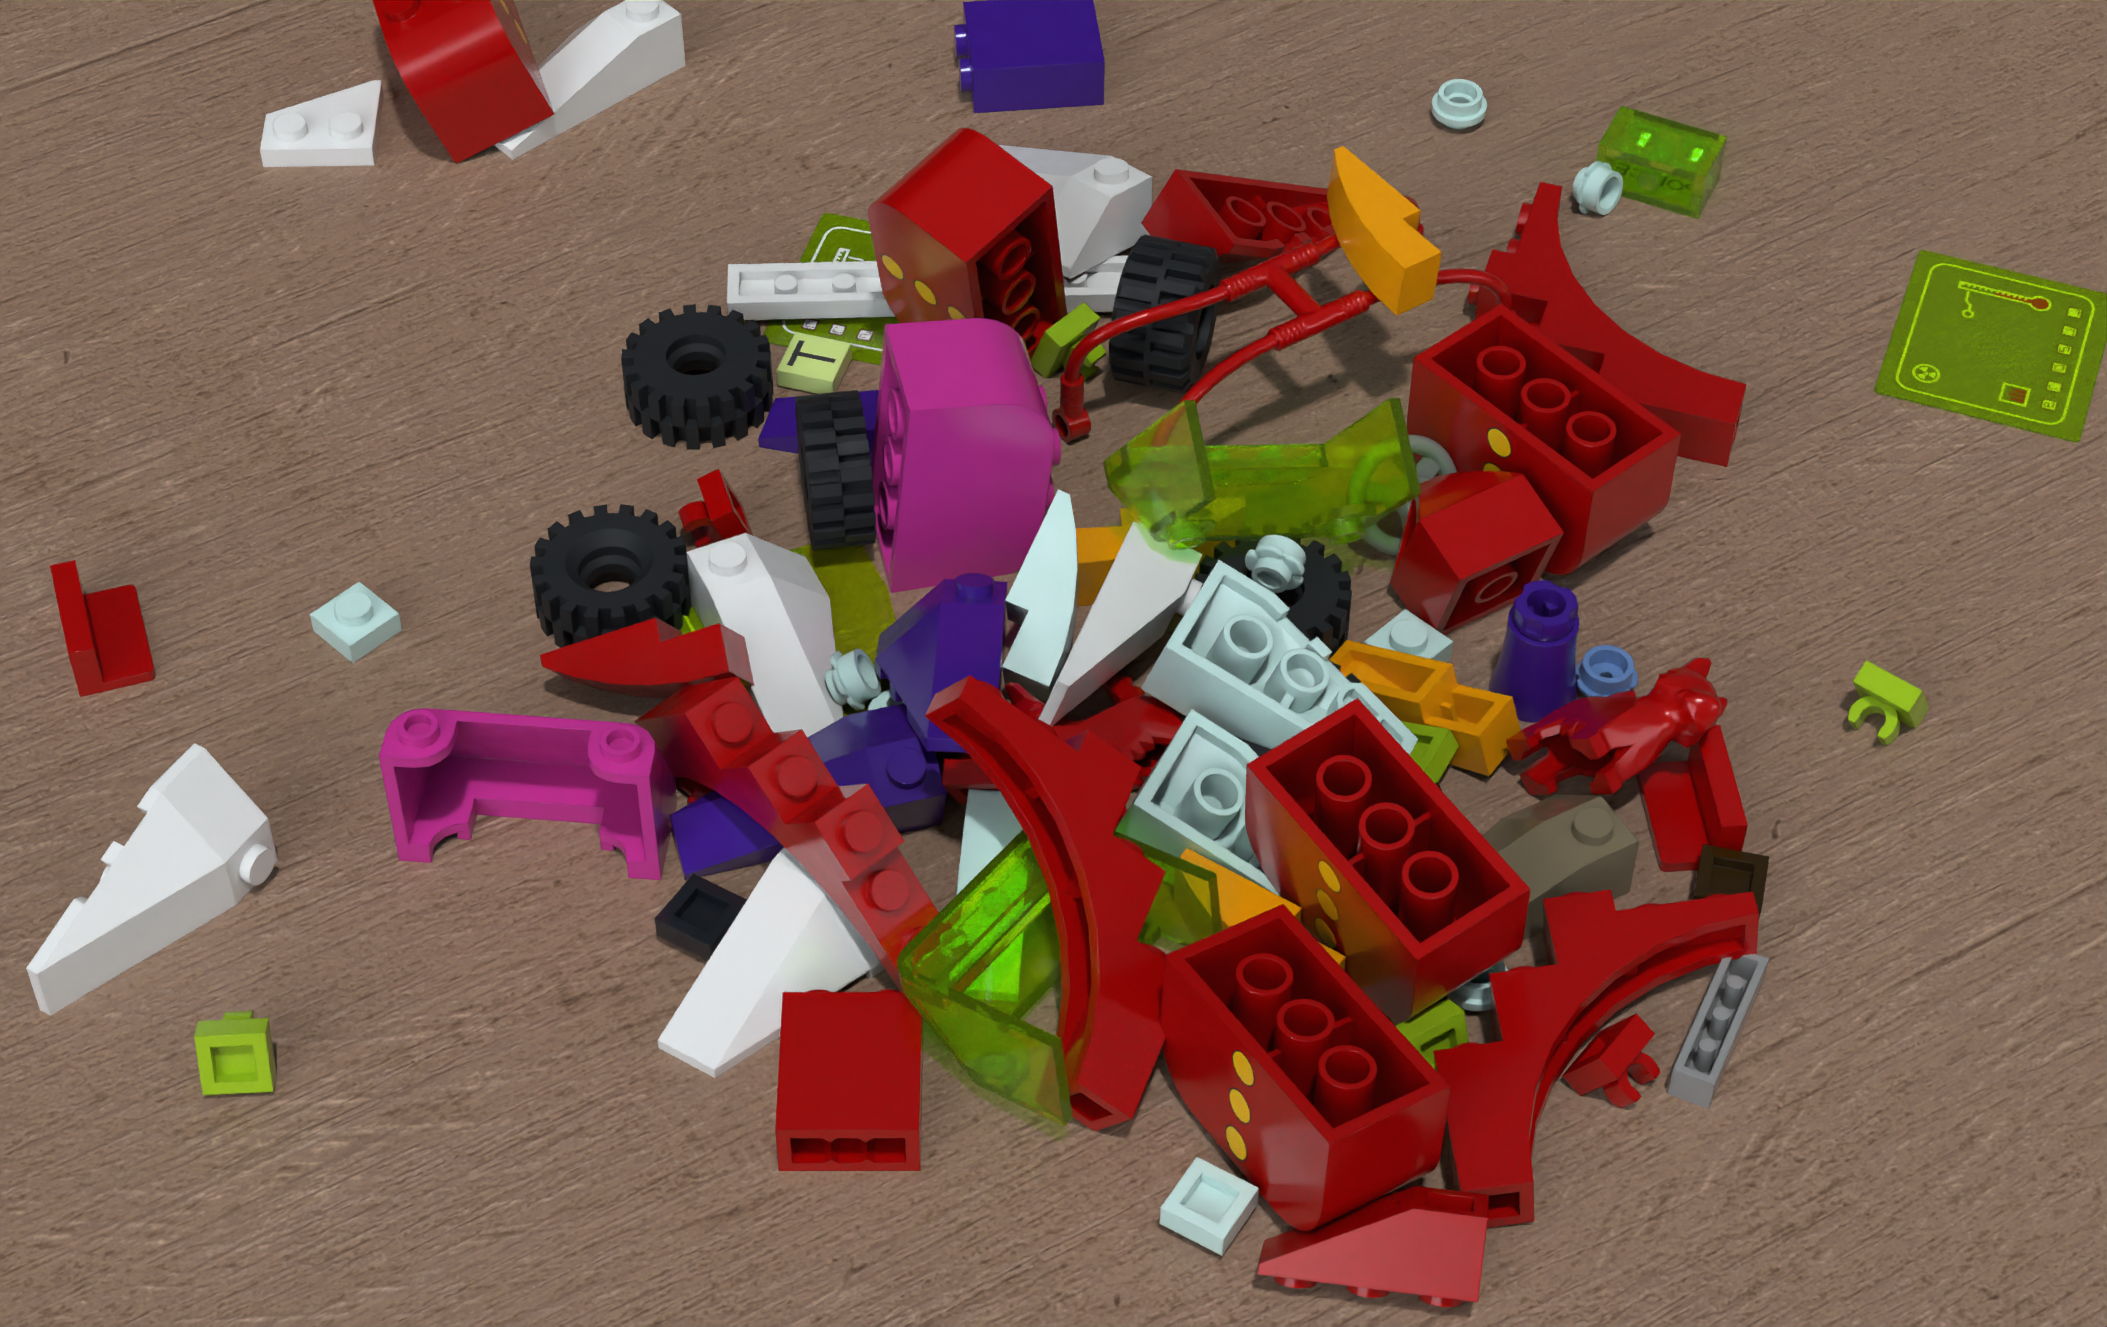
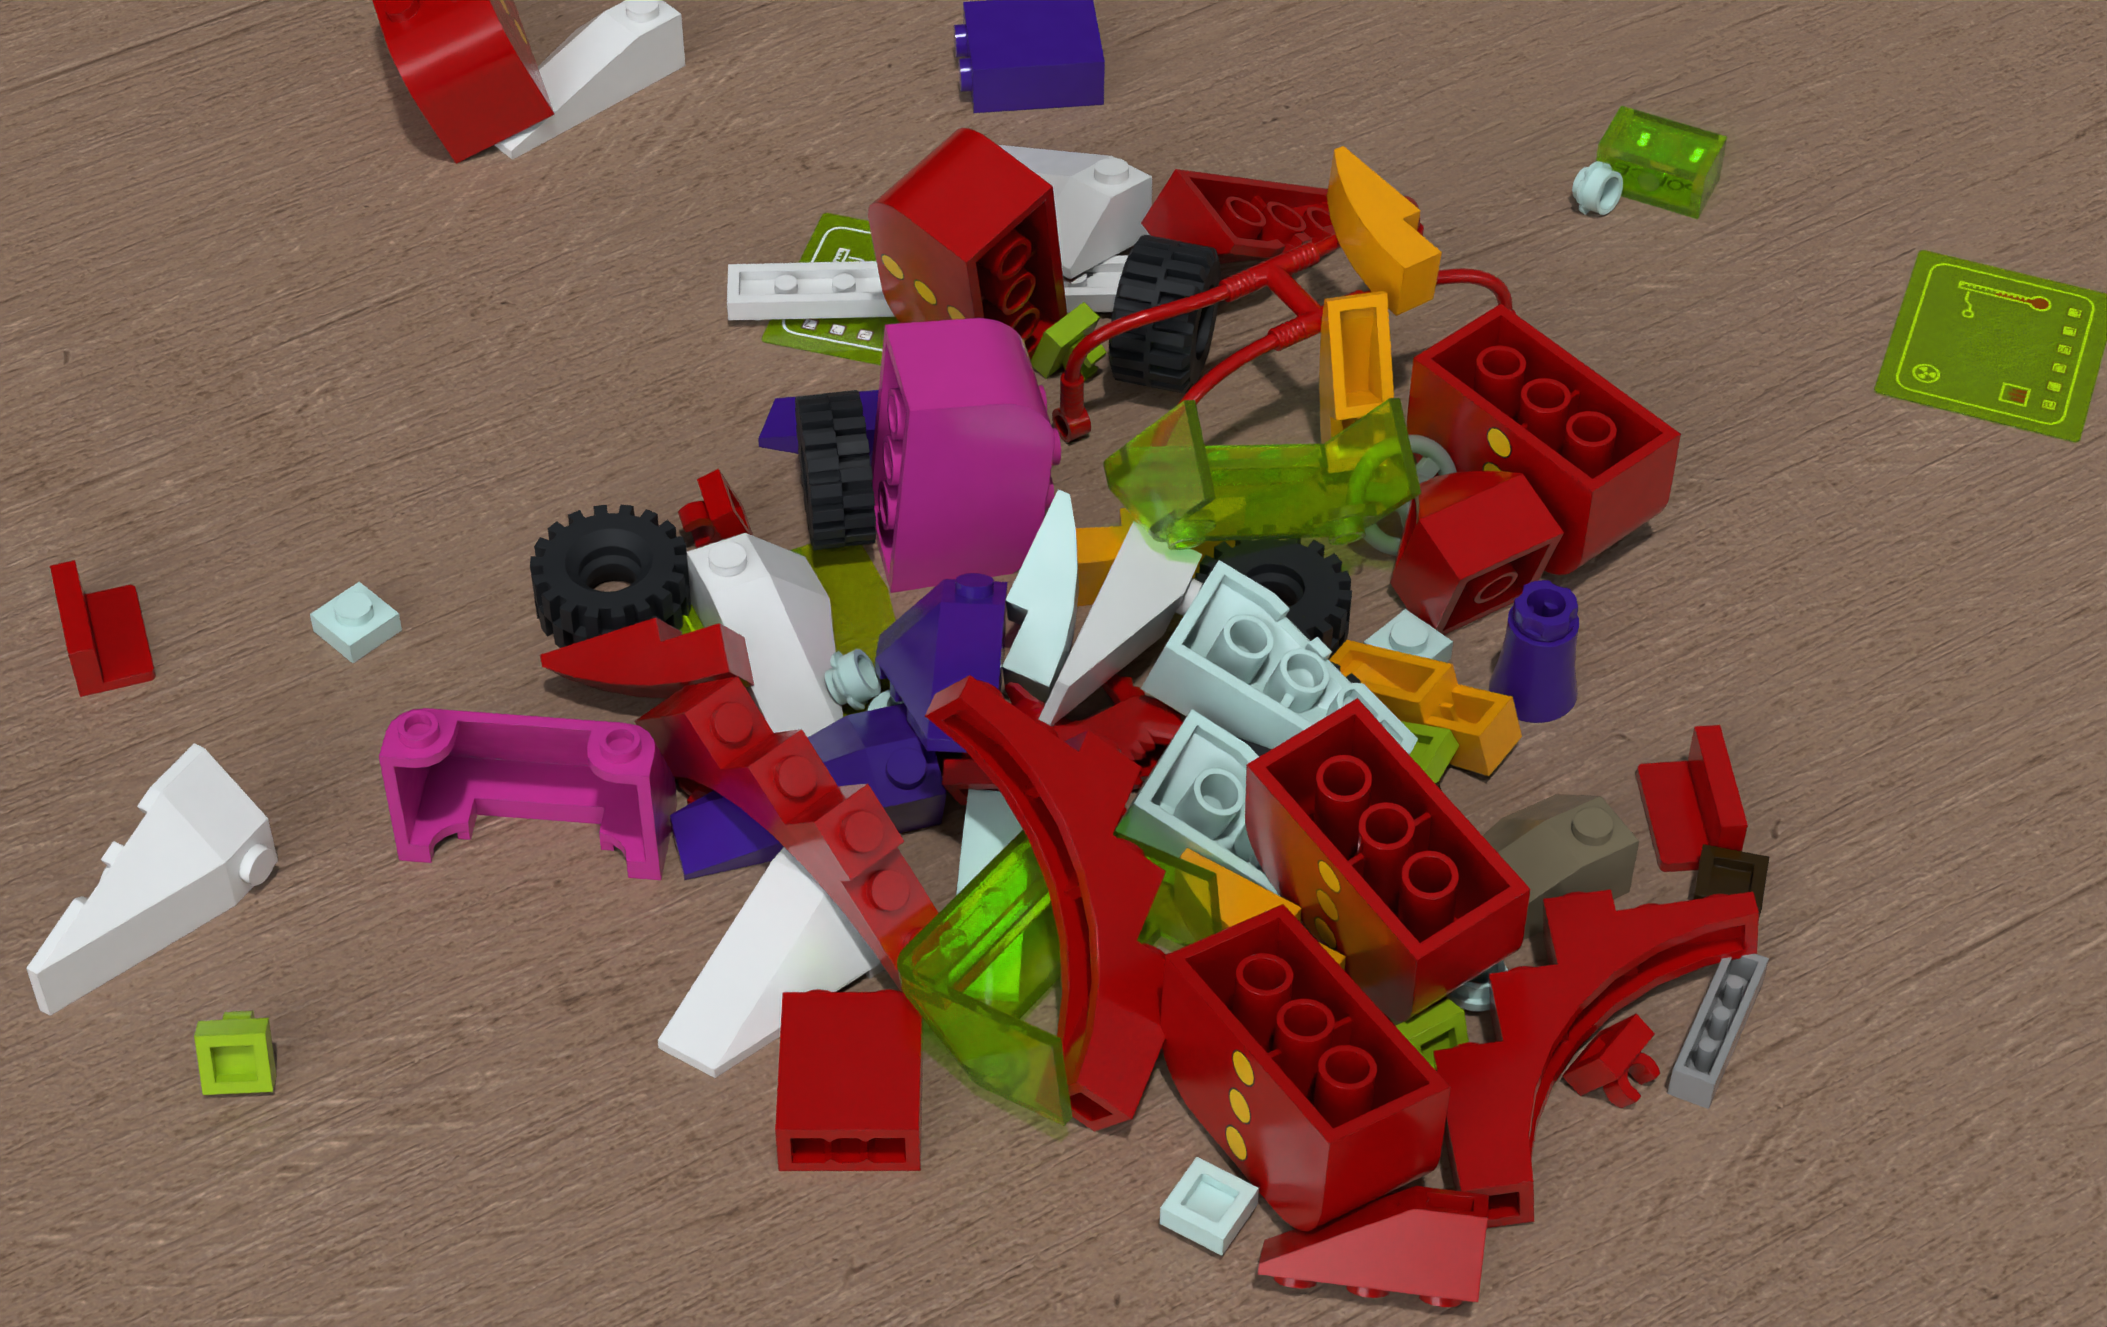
white wing [260,80,384,167] -> none
black tyre [621,304,774,450] -> none
black plate [655,873,747,961] -> none
yellowish green tile [776,332,852,394] -> none
light aqua plate [1245,535,1306,593] -> none
light aqua plate [1431,79,1487,129] -> none
red arch [1467,182,1747,467] -> none
red animal [1506,658,1728,795] -> none
medium blue plate [1575,645,1638,697] -> none
lime tile [1848,660,1930,746] -> none
none -> light orange slope [1319,291,1395,473]

